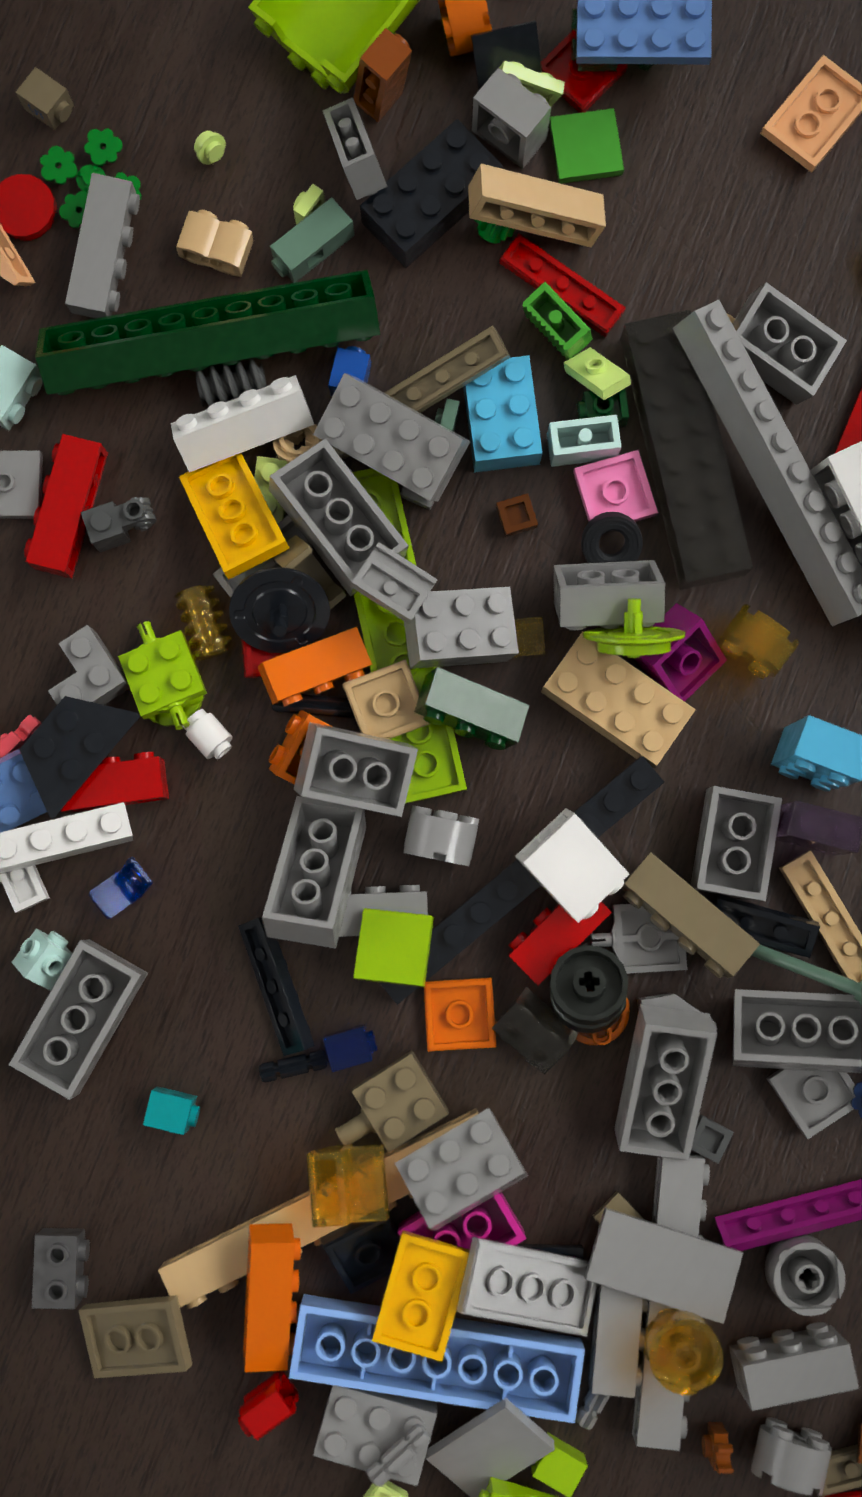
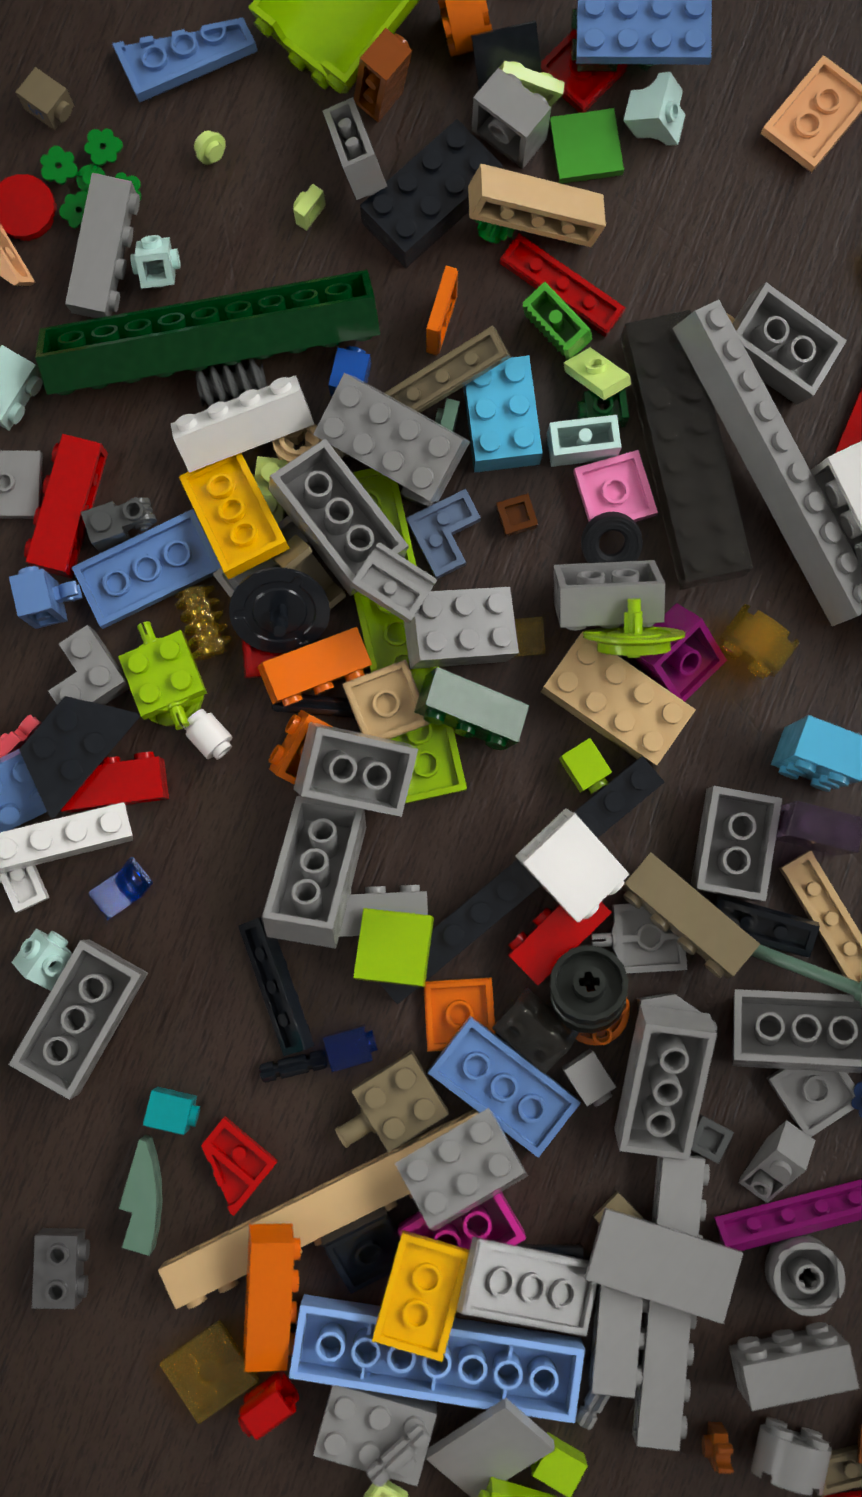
dark tan plate [78,1295,193,1378] -> none
tan brick [176,210,254,277] -> none
sand green brick [270,197,354,283] -> none
clear yellow brick [307,1144,389,1227] -> none
light grey brick [403,805,479,866] -> none
clear yellow brick [644,1308,723,1395] -> none
none -> medium blue brick [9,566,83,629]
none -> medium blue plate [71,509,221,629]
none -> medium blue wing [112,18,258,103]
none -> sand green slope [119,1134,163,1256]
none -> light aqua brick [130,235,181,289]
none -> clear yellow plate [159,1319,259,1425]
none -> red wing [201,1116,278,1216]
none -> sand blue plate [406,489,481,579]
none -> orange tile [426,265,458,356]
none -> medium blue plate [428,1015,581,1158]
none -> lime brick [559,738,612,794]
none -> light grey brick [561,1048,616,1107]
none -> light aqua brick [623,72,685,145]
none -> light grey slope [738,1120,815,1203]

